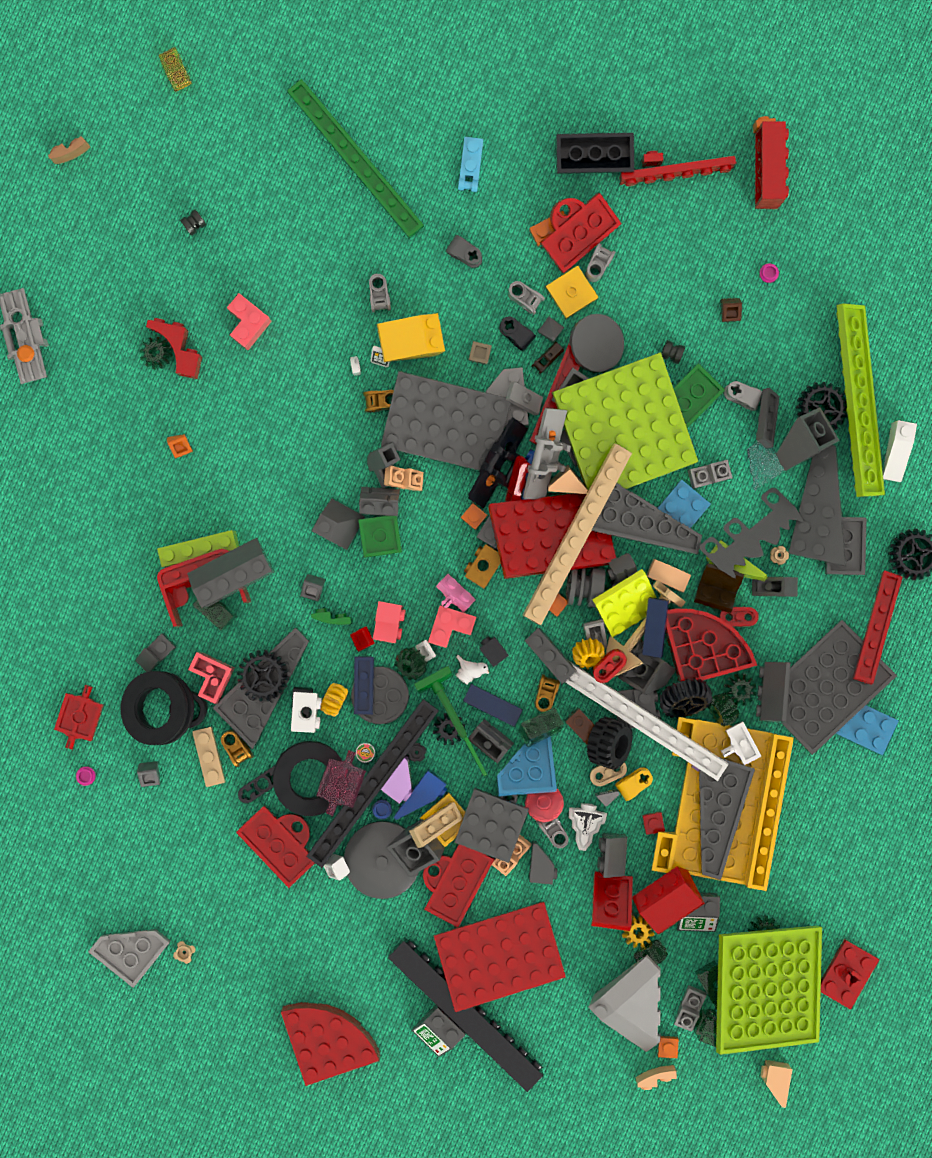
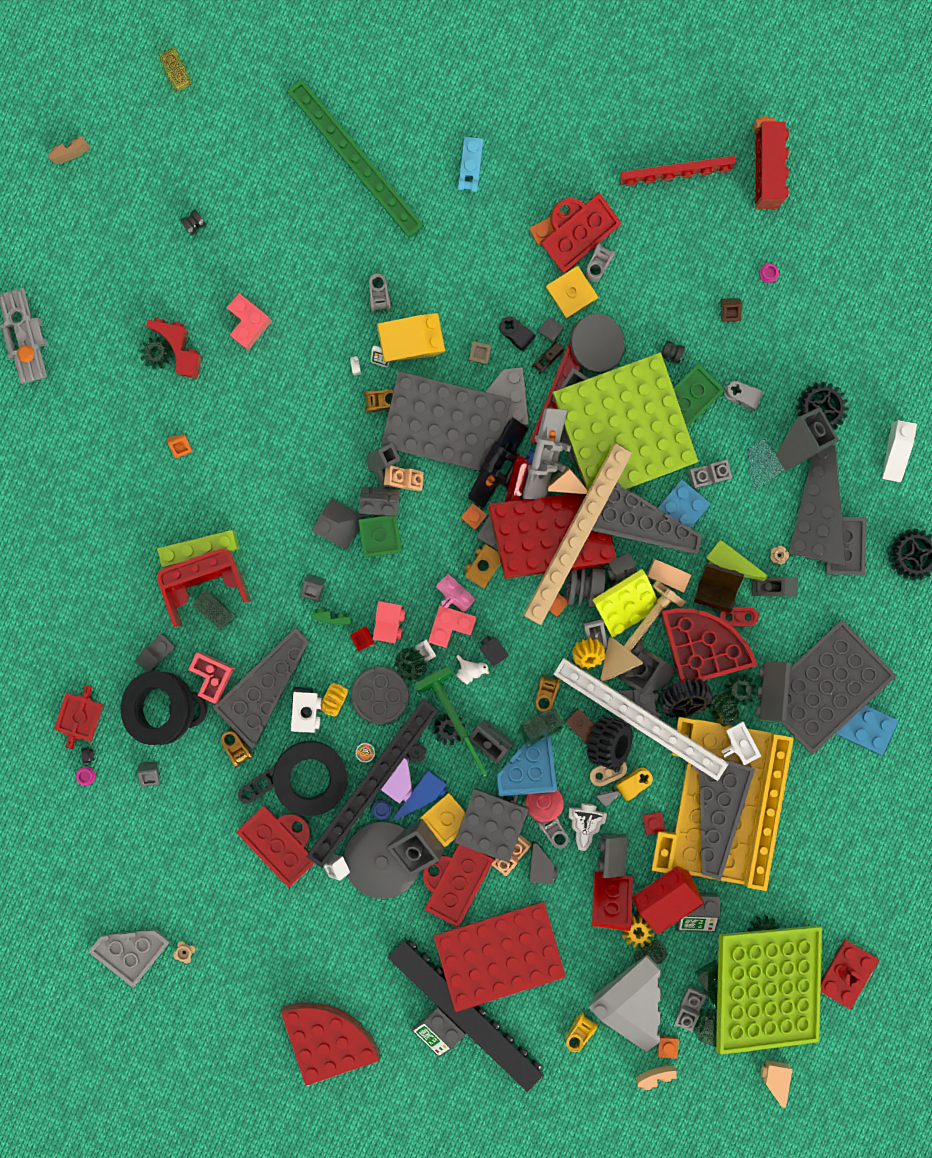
dark grey slope [187,538,275,608] -> none
tan plate [192,726,226,787] -> none
black gear [237,650,290,702] -> none
clear pink plate [316,750,366,816] -> none
dark blue tile [354,656,374,715] -> none
tan plate [409,802,463,848] -> none
dark grey piece [445,235,482,268] -> none
dark blue tile [463,684,523,727] -> none
light grey plate [506,381,543,415] -> none
light grey piece [508,281,545,315] -> none
dark grey plate [525,628,577,684] -> none
black slope [555,133,634,174] -> none
red plate [593,649,627,683] -> none
red plate [642,151,663,167] -> none
dark blue tile [642,597,669,658] -> none
dark grey piece [699,488,804,578] -> none
dark grey plate [756,388,780,448] -> none
lime plate [836,303,885,497] -> none
red plate [853,570,903,685] -> none
none -> black plate [81,746,94,765]
none -> yellow piece [565,1012,598,1052]

